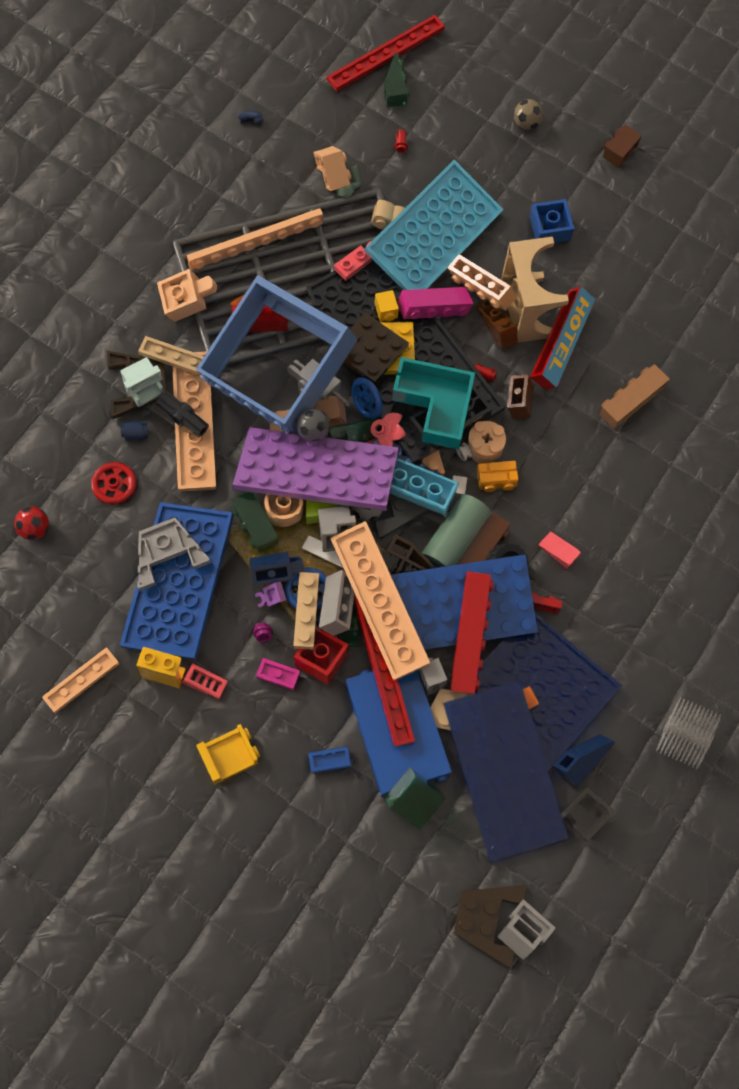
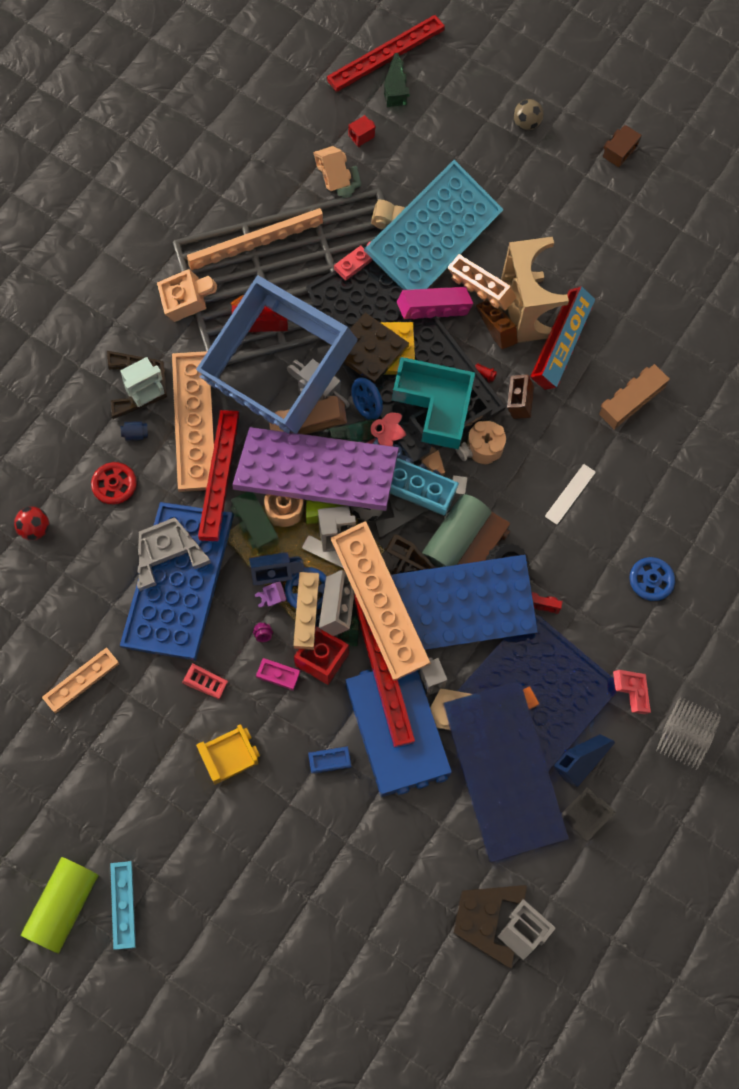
yellow panel [136,647,186,689] -> none
tan plate [138,336,204,376] -> none
black piece [156,391,209,438] -> none
dark blue arm [237,110,263,124] -> none
dark grey piece [296,408,330,442] -> none
yellow brick [374,290,399,322] -> none
clear green brick [384,767,446,830] -> none
red pin [394,130,408,153] -> none
red brick [450,571,494,694] -> none
light orange brick [476,461,518,492] -> none
blue brick [529,199,574,243] -> none
coral slope [538,531,581,570] -> none
none -> lime brick [21,857,99,954]
none -> medium azure plate [110,861,136,950]
none -> red plate [198,410,240,541]
none -> red brick [348,115,376,147]
none -> white sticker [545,464,596,524]
none -> coral plate [613,670,651,714]
none -> blue plate [630,557,675,601]

